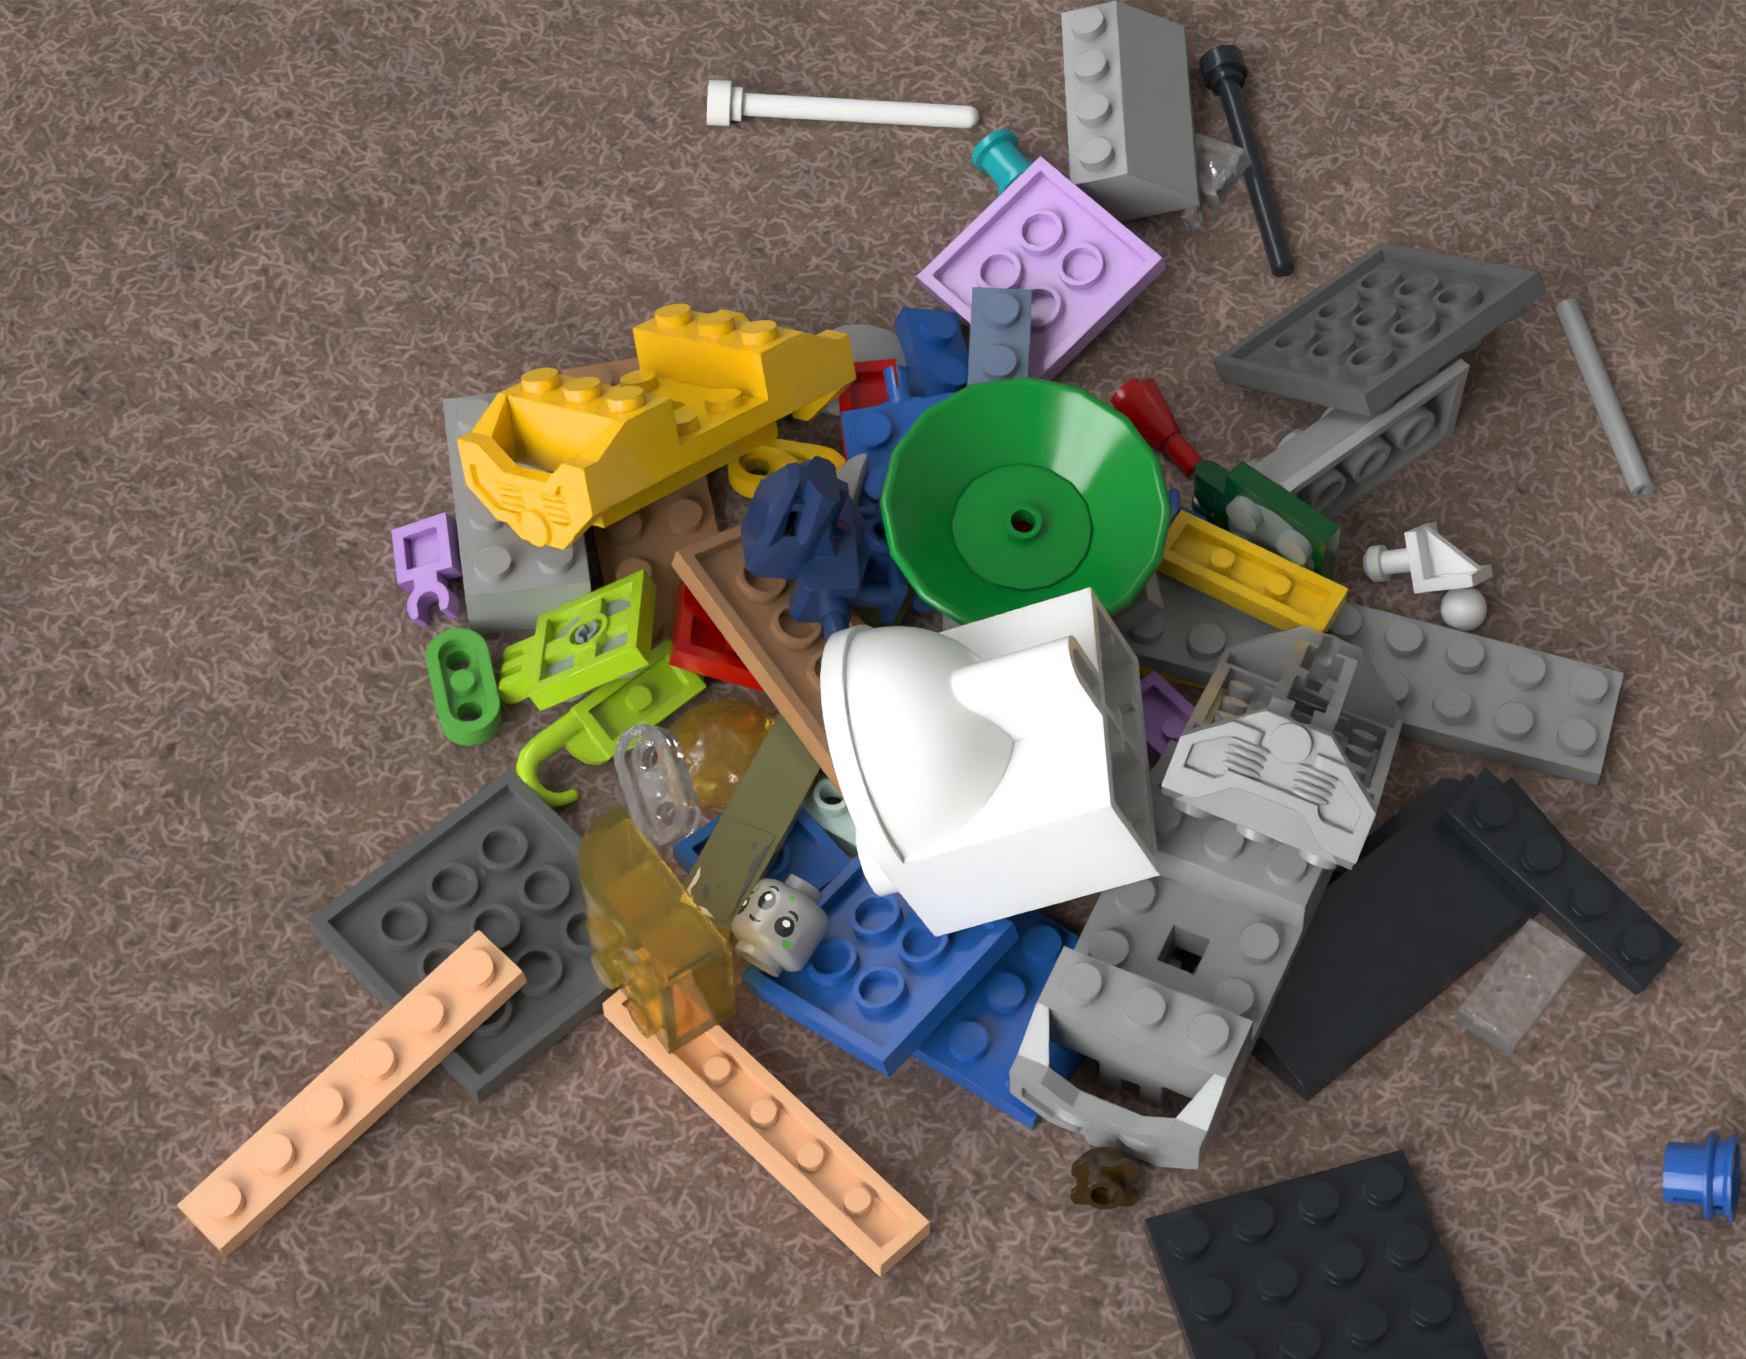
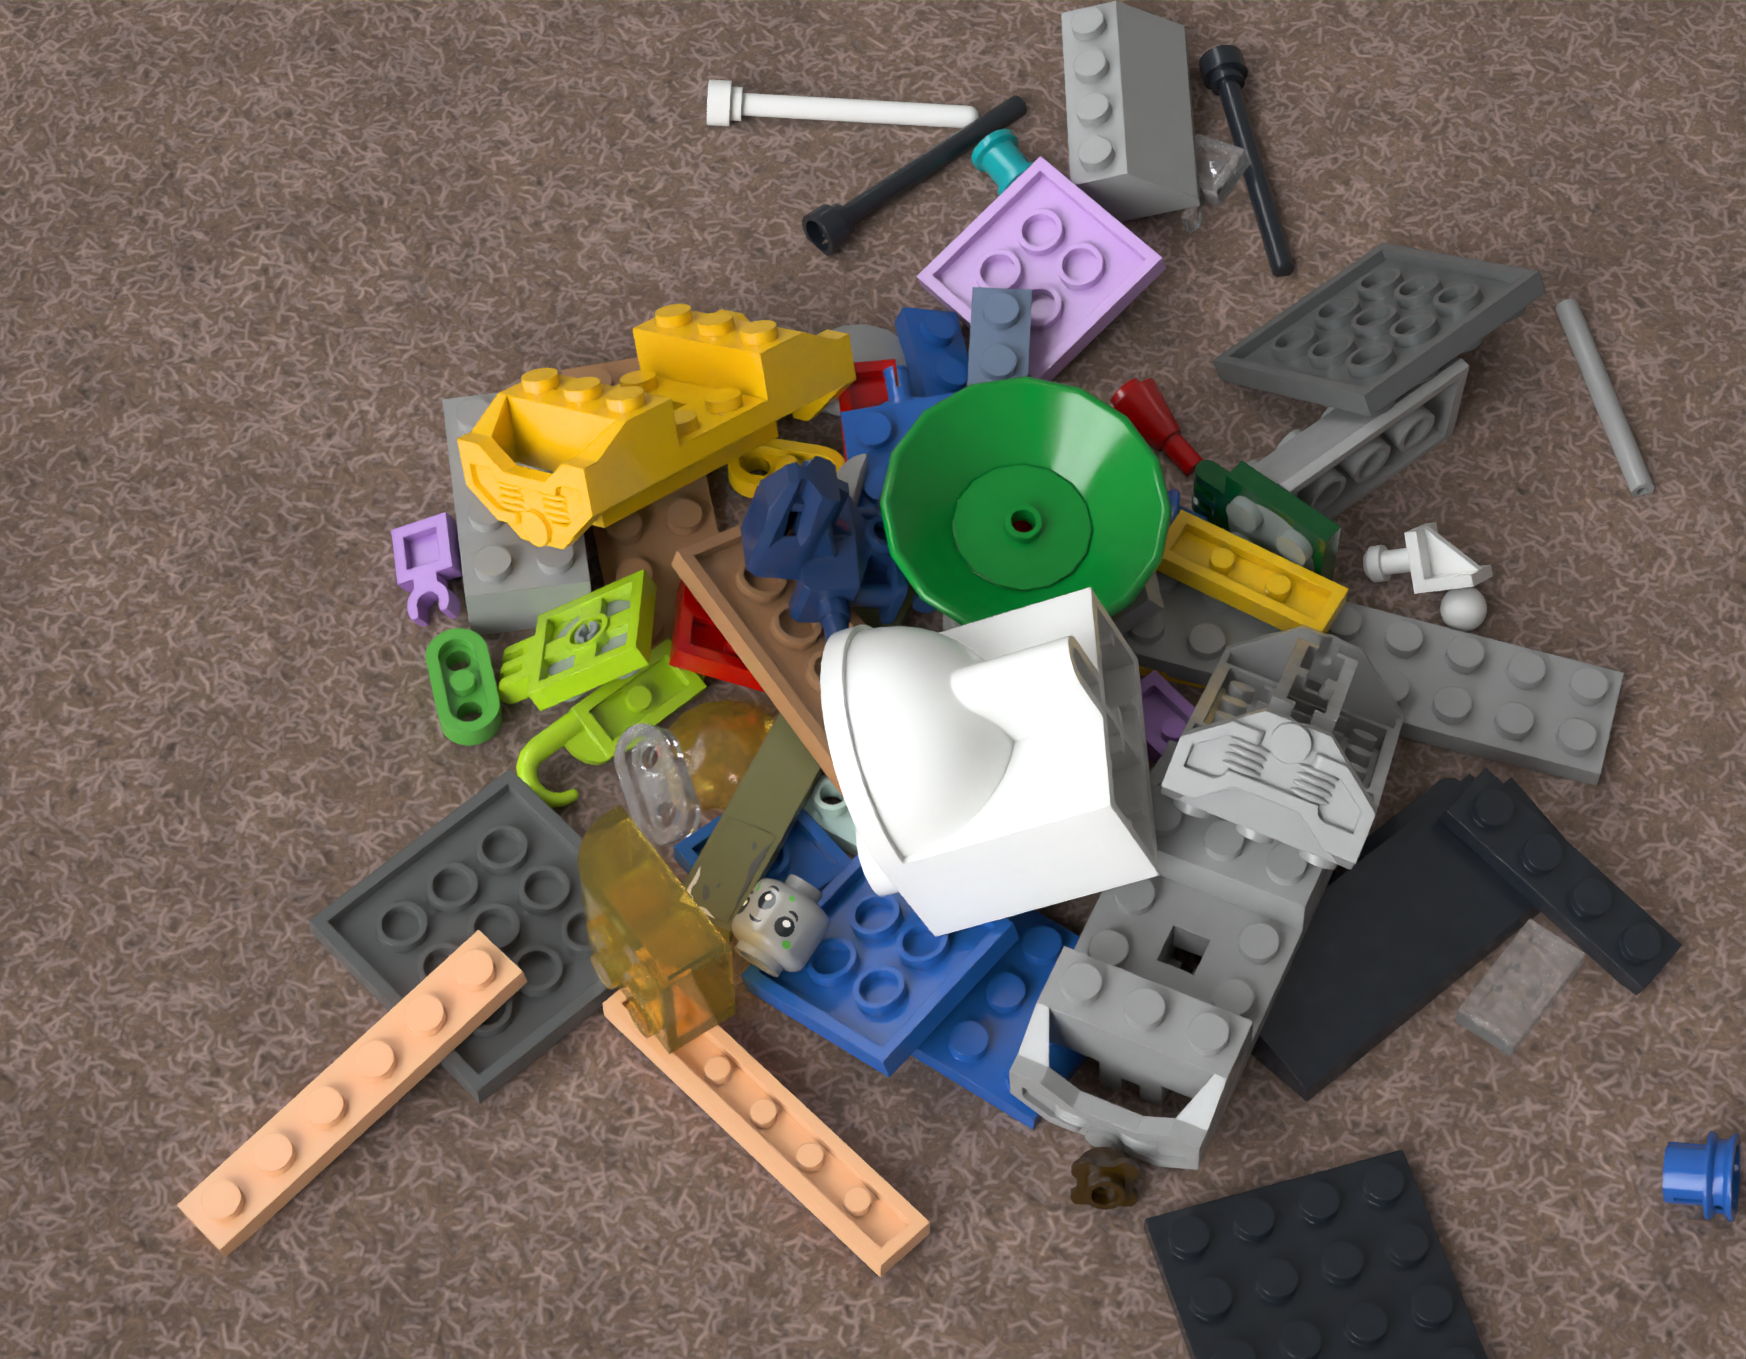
none -> black piece [802,95,1027,256]

